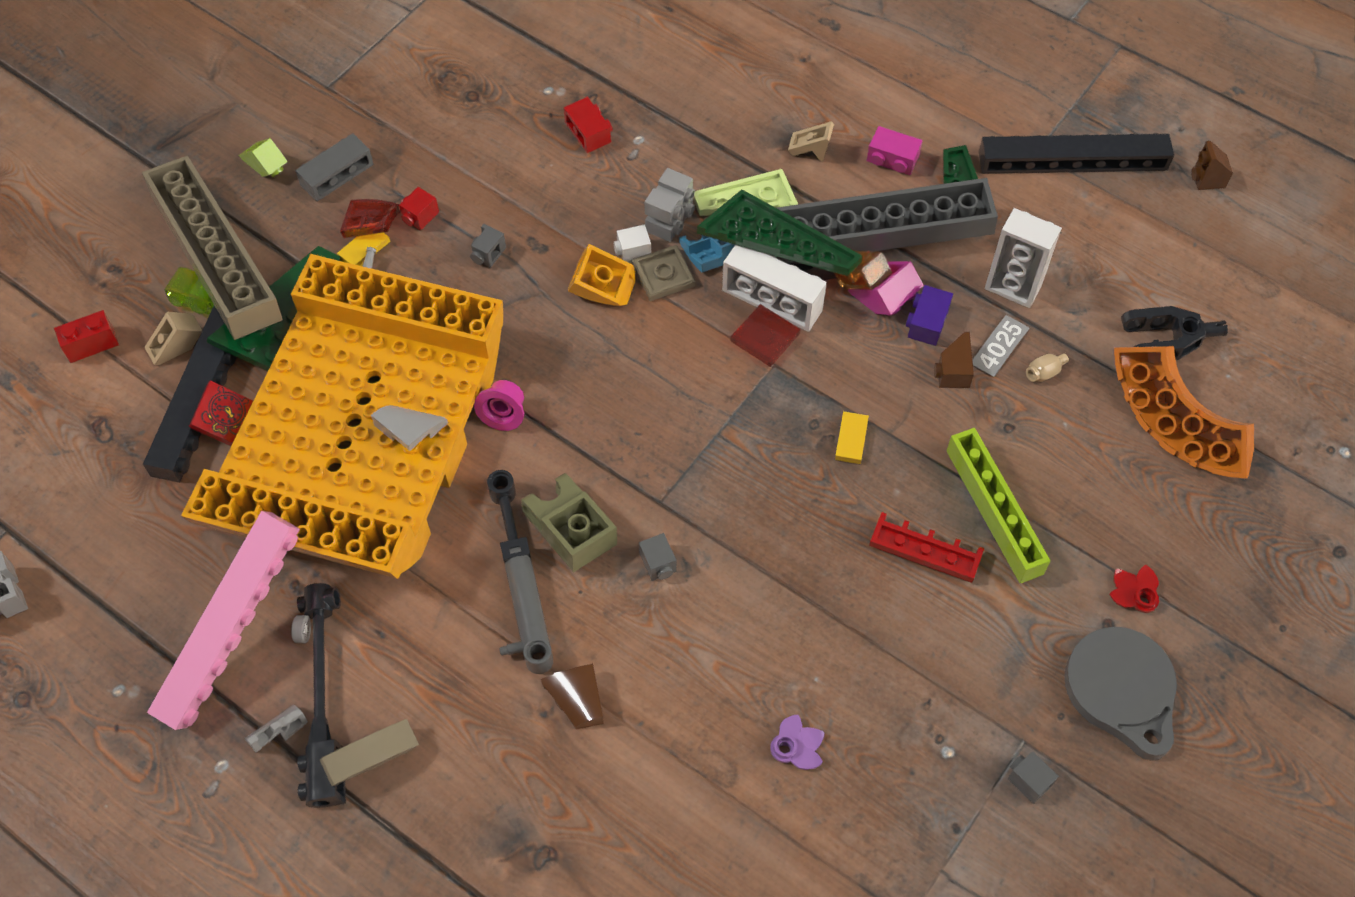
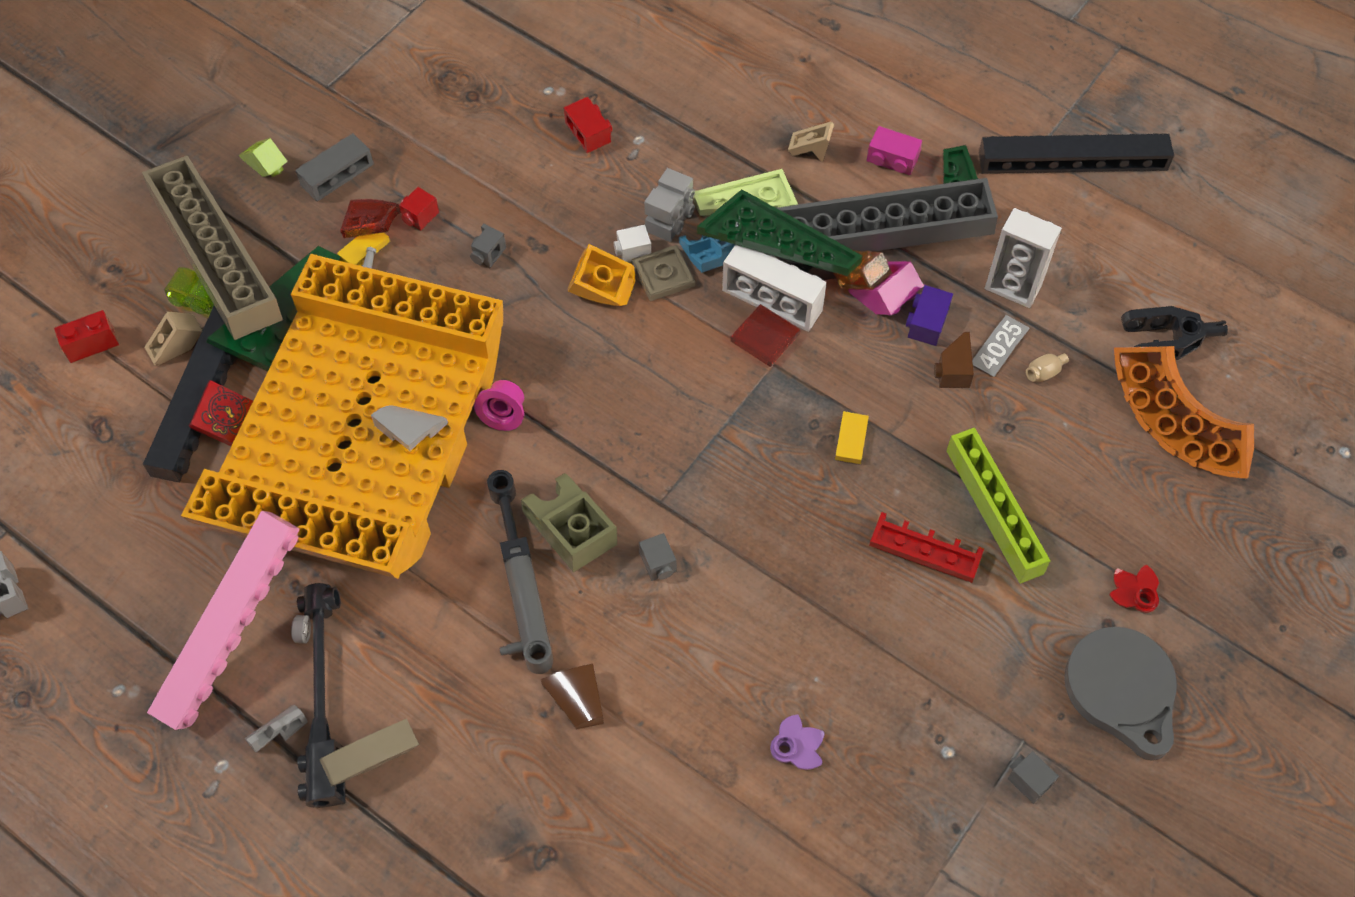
reddish brown slope [1191,141,1233,190] -> none

